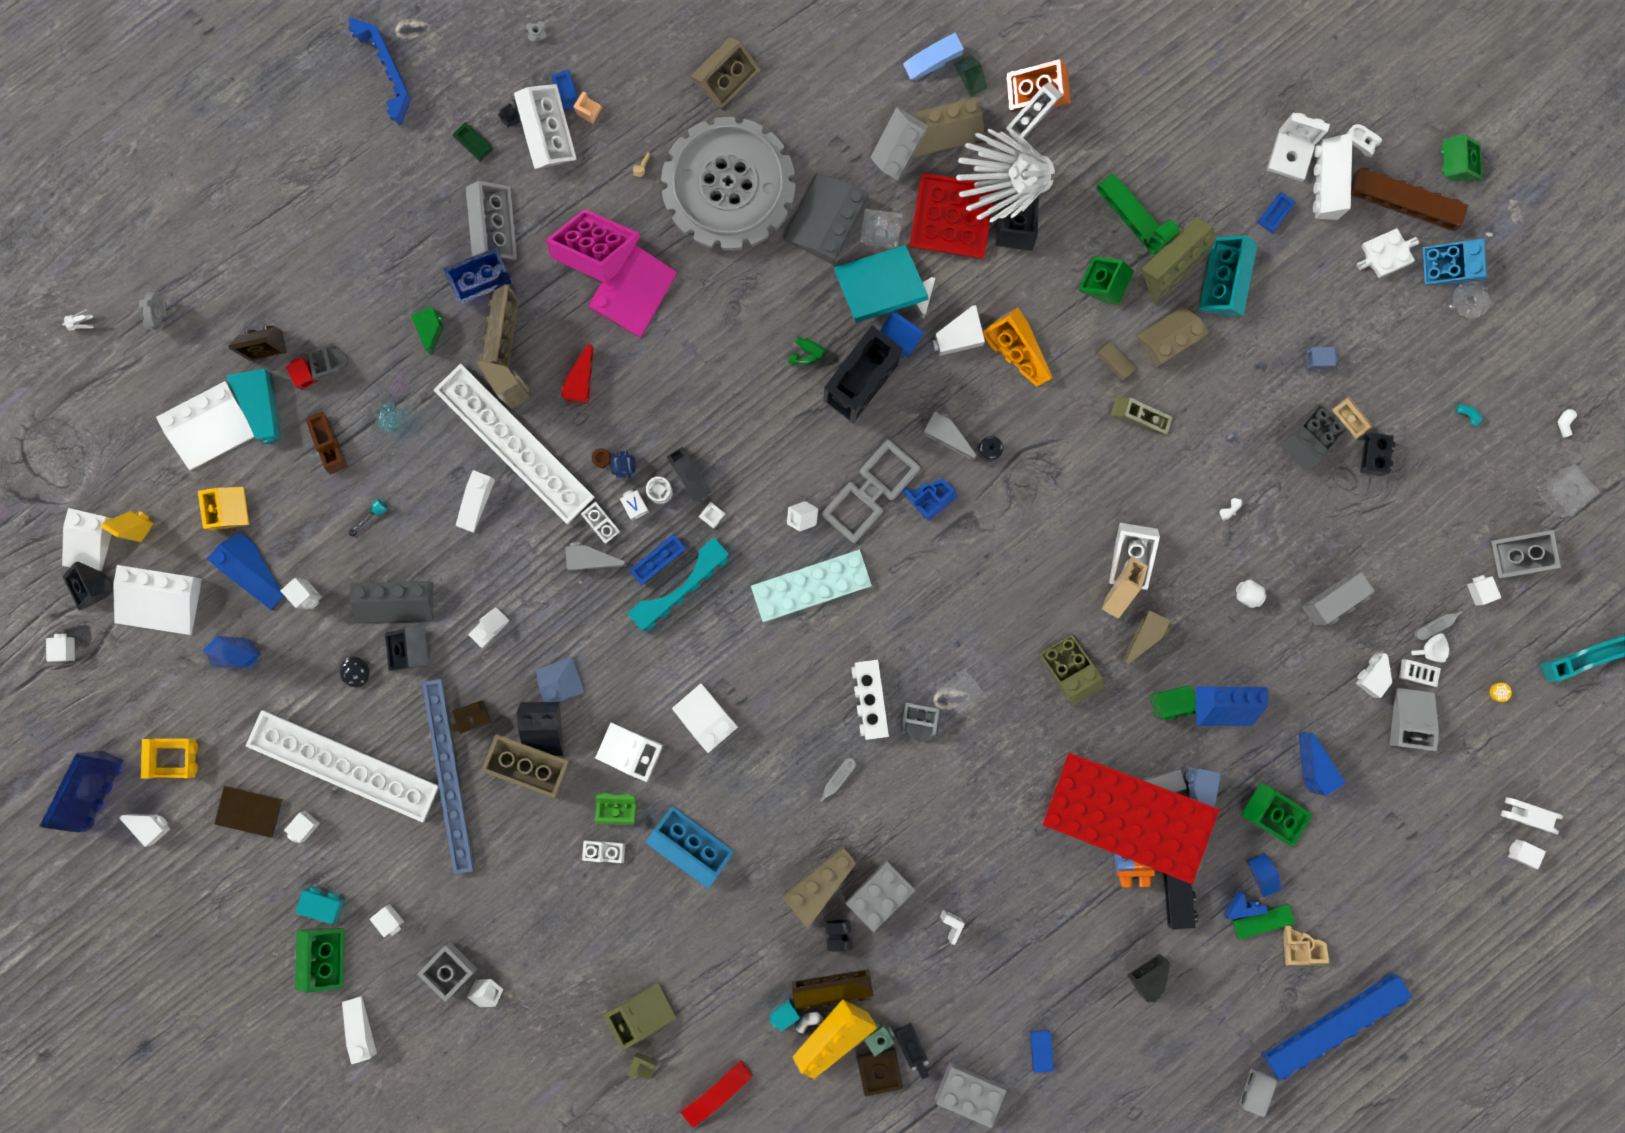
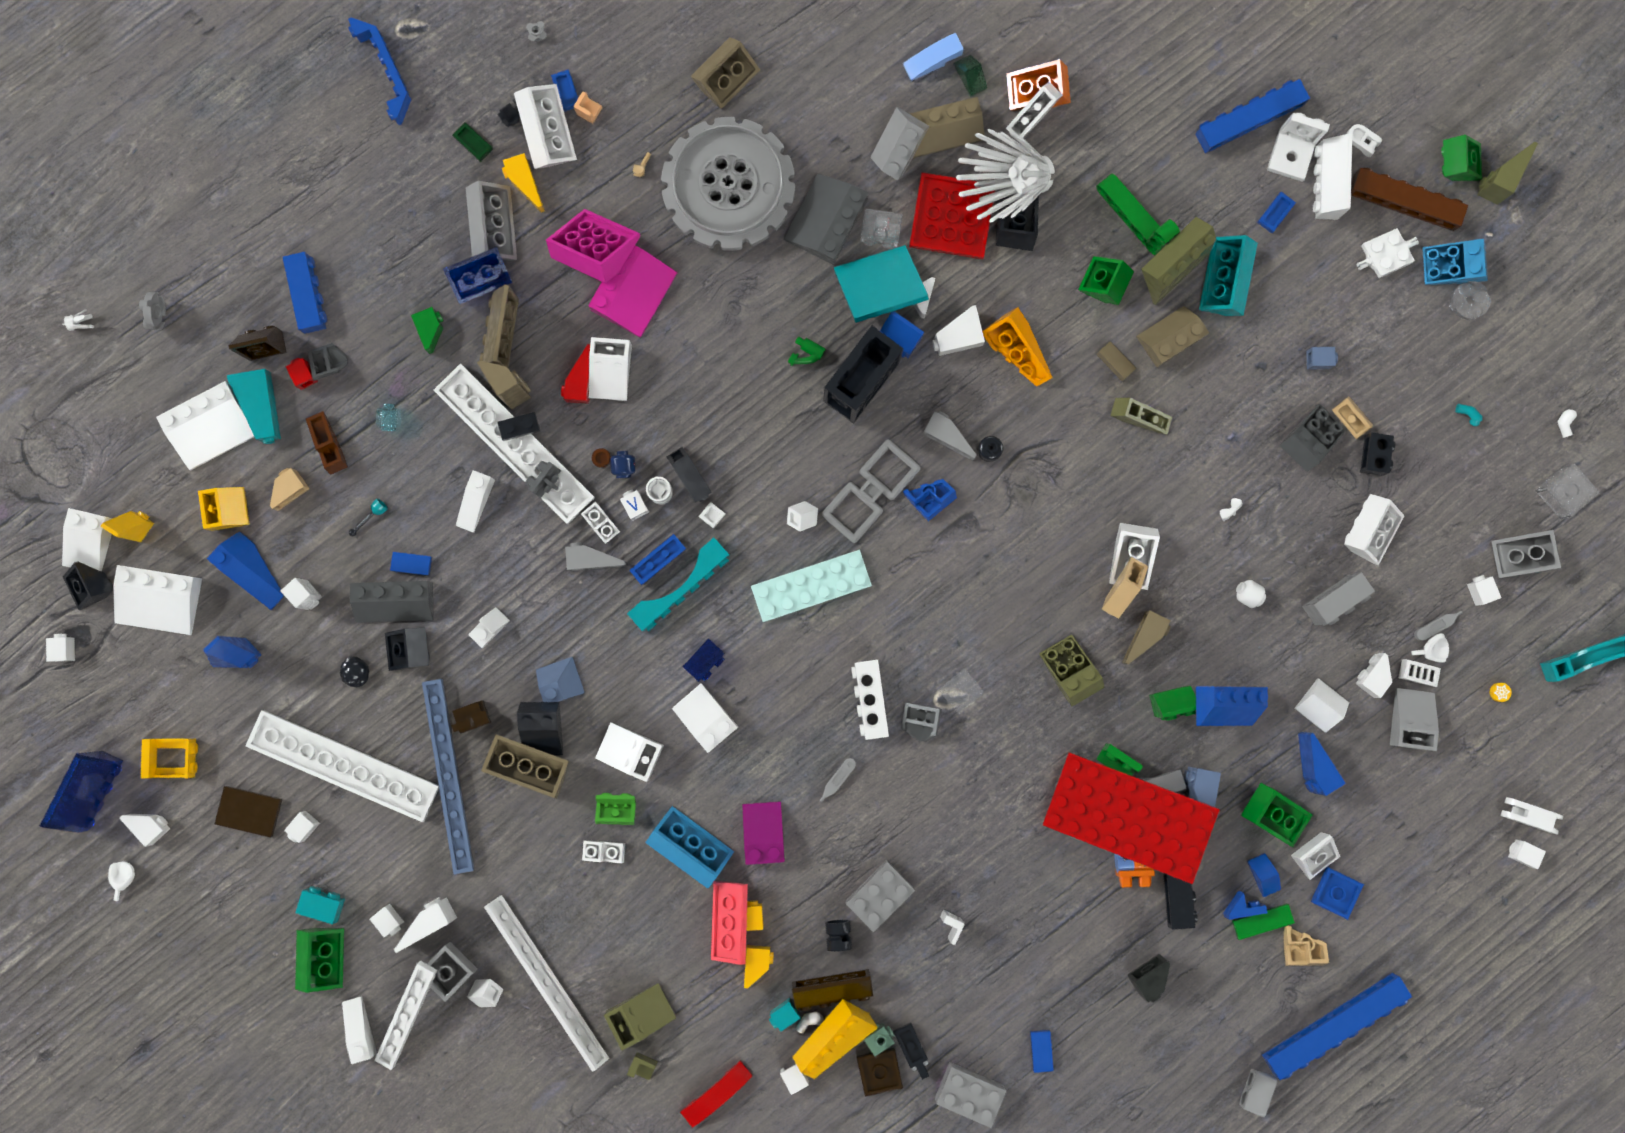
dark tan wedge [783,846,856,929] -> none
none -> white piece [108,861,135,901]
none -> tan slope [270,468,310,511]
none -> blue brick [282,252,327,334]
none -> white plate [374,961,437,1070]
none -> blue tile [390,552,432,576]
none -> white slope [394,897,457,953]
none -> white plate [484,895,610,1072]
none -> black plate [497,412,540,441]
none -> yellow slope [502,153,545,213]
none -> dark grey hips [525,461,561,498]
none -> white slope [589,337,632,401]
none -> clear blue bracket [683,638,725,682]
none -> coral tile [711,881,748,965]
none -> magenta slope [742,801,785,865]
none -> yellow slope [744,945,774,988]
none -> yellow brick [746,900,764,931]
none -> white panel [780,1064,809,1095]
none -> green bracket [1096,743,1143,776]
none -> blue brick [1195,79,1310,154]
none -> white slope [1291,832,1340,880]
none -> white slope [1294,678,1349,733]
none -> blue tile [1311,867,1364,920]
none -> white slope [1344,494,1404,565]
none -> olive slope [1477,142,1538,205]

